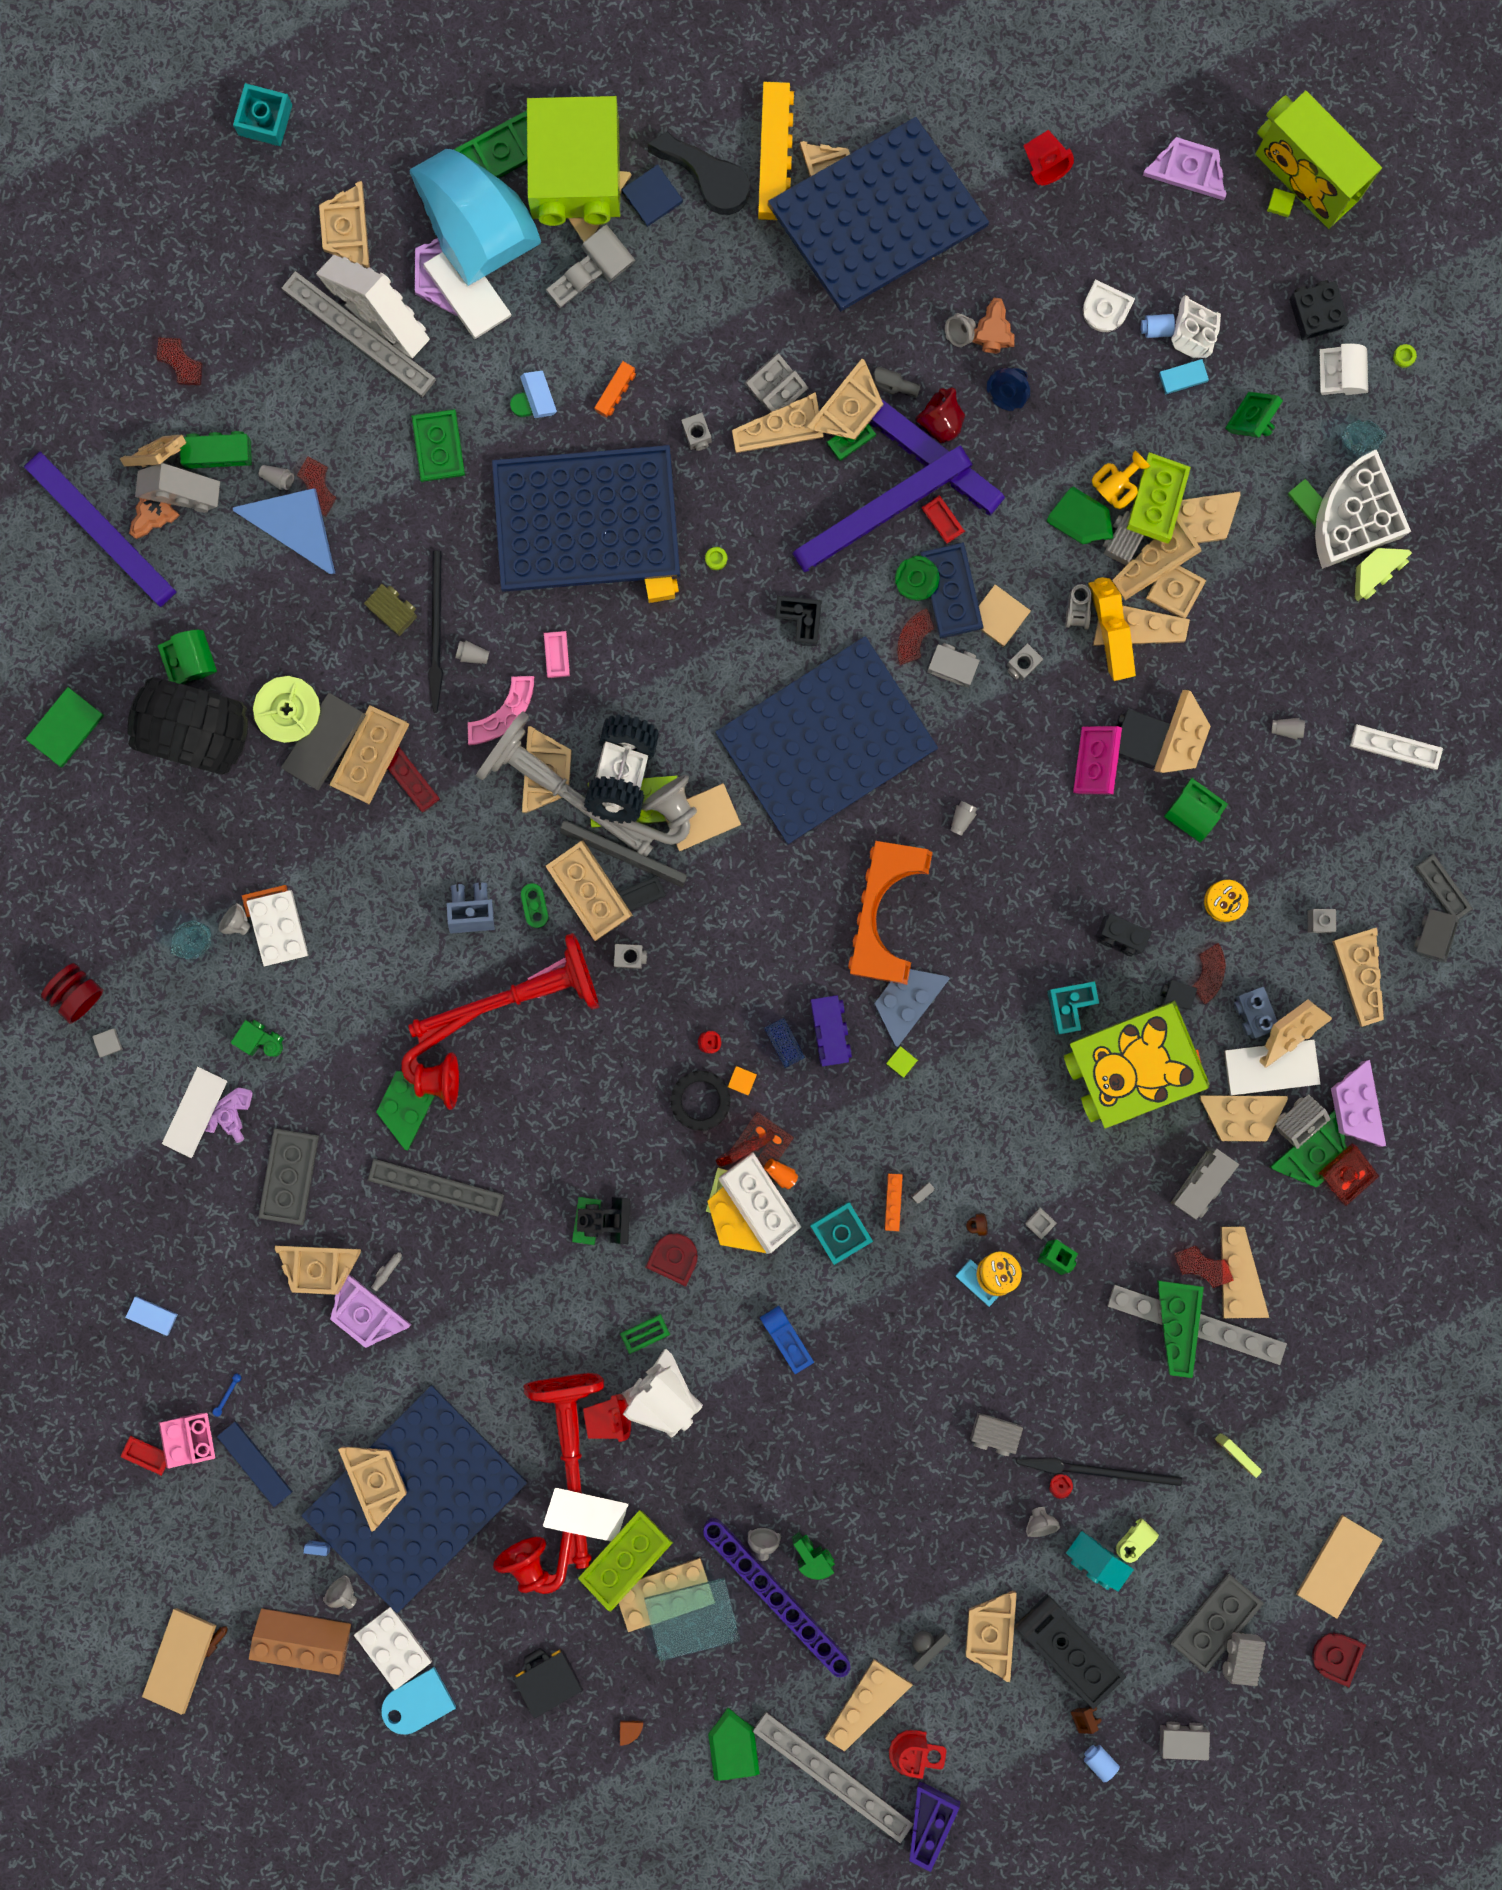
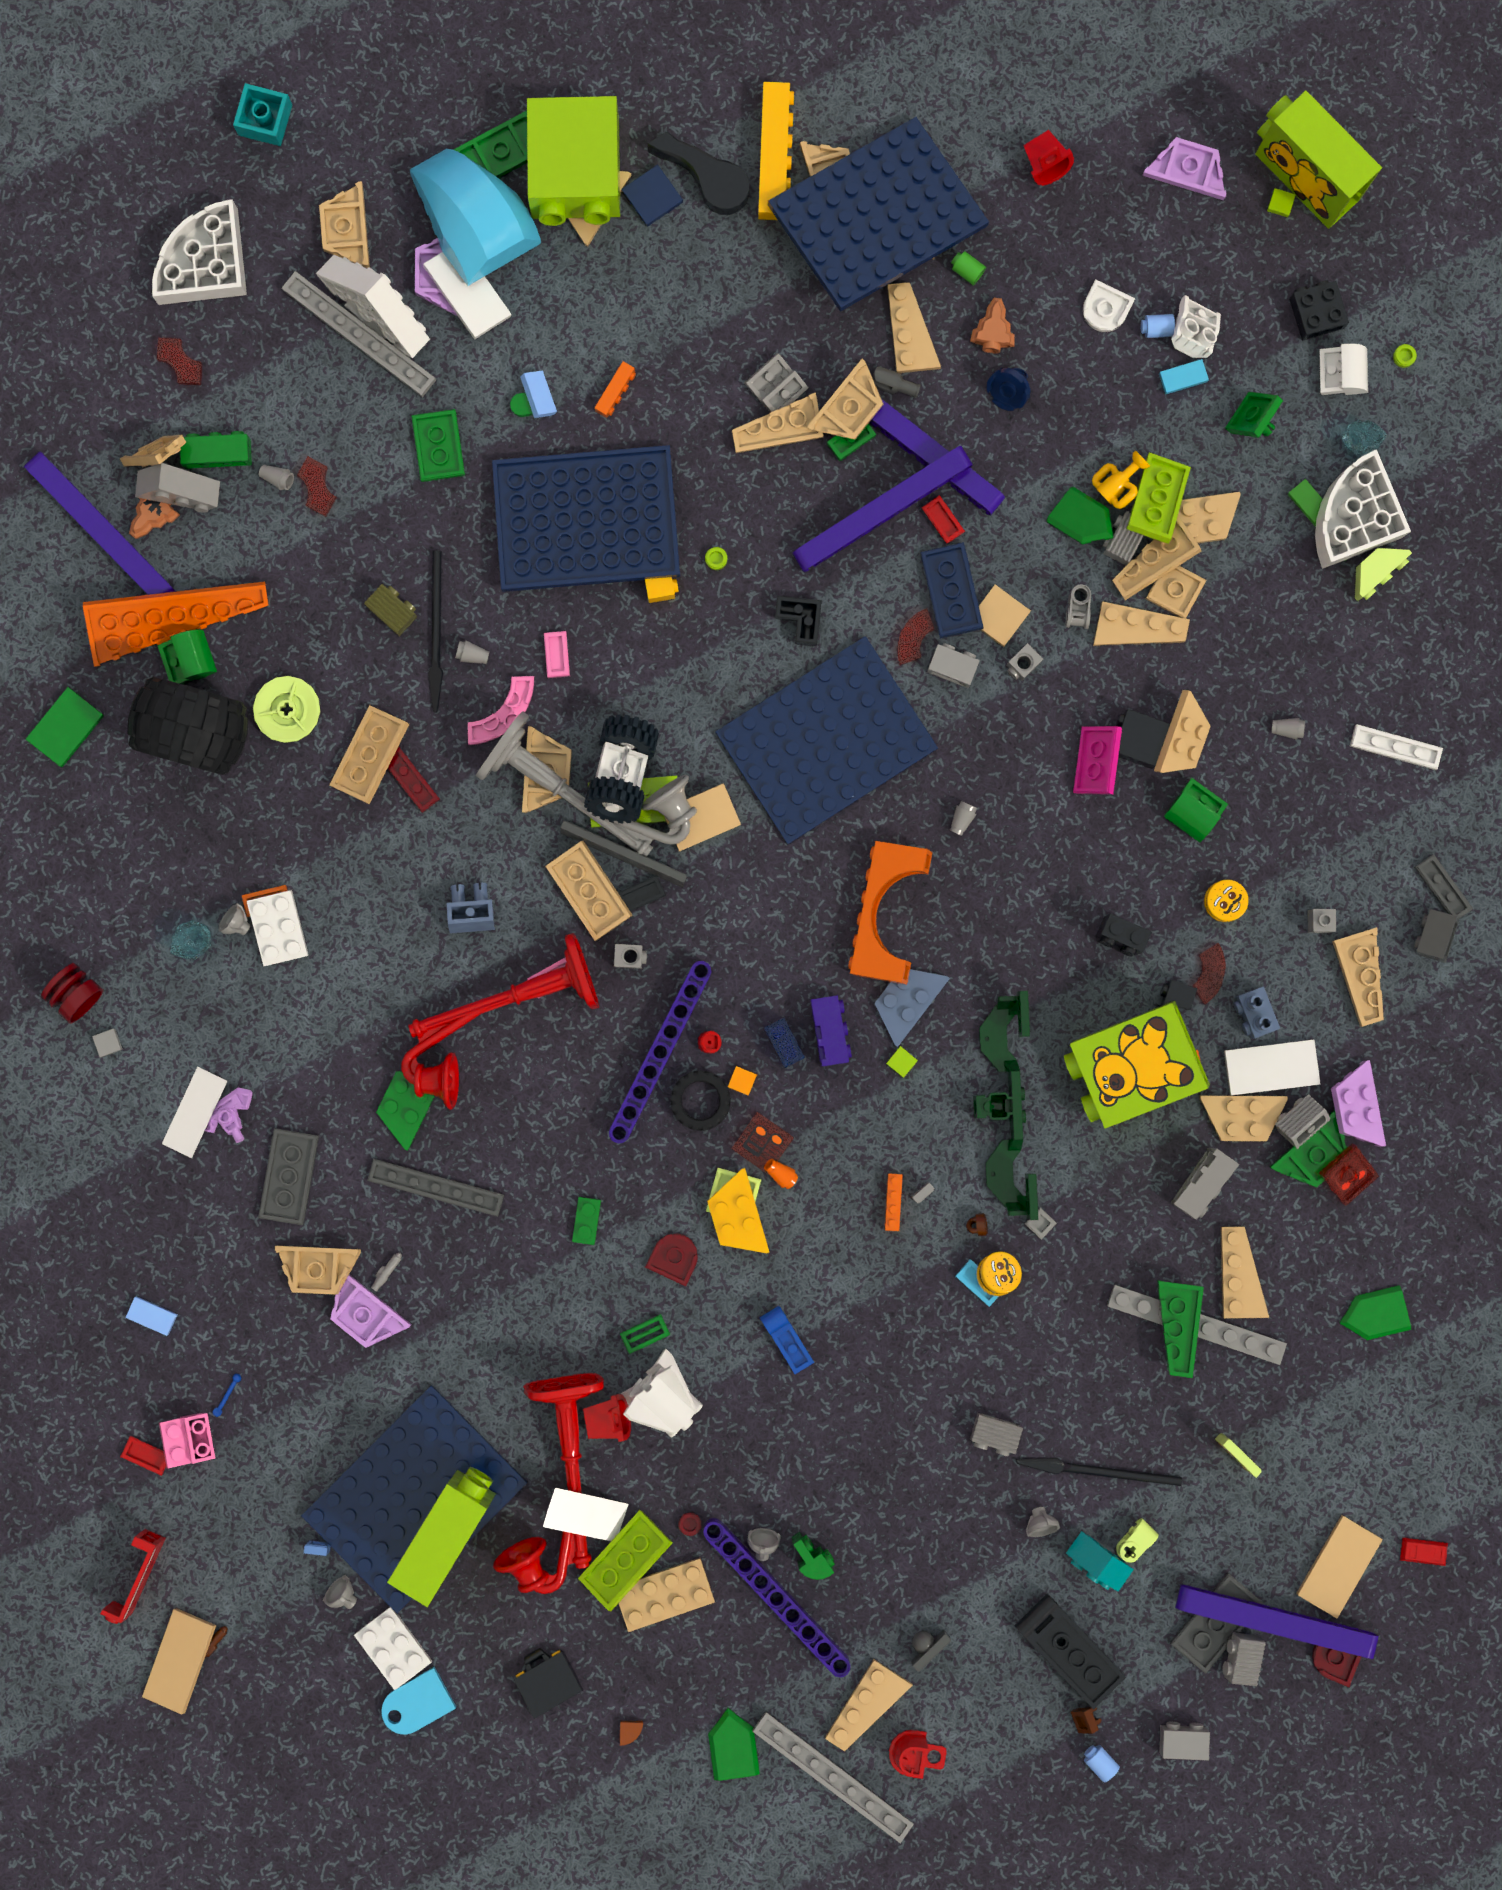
dark blue tile [217,1421,293,1507] -> none
green brick [231,1019,284,1057] -> none
medium blue tile [233,488,335,574] -> none
medium nougat slope [249,1608,351,1675] -> none
dark grey tile [281,693,366,791] -> none
tan wing [338,1447,407,1532] -> none
green plate [521,883,549,928] -> none
light grey plate [546,225,636,308] -> none
black tile [577,1197,630,1244] -> none
clear light blue piece [644,1578,740,1661] -> none
light grey brick [681,413,712,451] -> none
clear red tile [715,1130,775,1167] -> none
white tile [718,1152,801,1254] -> none
teal brick [810,1201,873,1265] -> none
green tile [895,556,940,601] -> none
dark purple wedge [910,1781,961,1872] -> none
dark red piece [915,387,965,443] -> none
light grey piece [945,313,976,347] -> none
tan wing [965,1591,1017,1682] -> none
green brick [1037,1239,1078,1275] -> none
teal brick [1047,981,1099,1035] -> none
red tile [1049,1474,1073,1499] -> none
yellow arch [1088,577,1136,681] -> none
clear red tile [1174,1245,1234,1288] -> none
tan wing [1259,1000,1332,1068] -> none
none -> orange wing [82,581,268,667]
none -> red panel [100,1529,166,1624]
none -> white brick [152,200,247,305]
none -> lime brick [387,1467,496,1607]
none -> dark purple beam [609,961,711,1143]
none -> dark red tile [678,1512,701,1536]
none -> tan wing [887,282,941,373]
none -> bright green brick [951,251,987,286]
none -> dark green piece [973,991,1038,1220]
none -> dark purple beam [1175,1584,1379,1659]
none -> green tile [1339,1285,1411,1340]
none -> red tile [1400,1537,1448,1566]

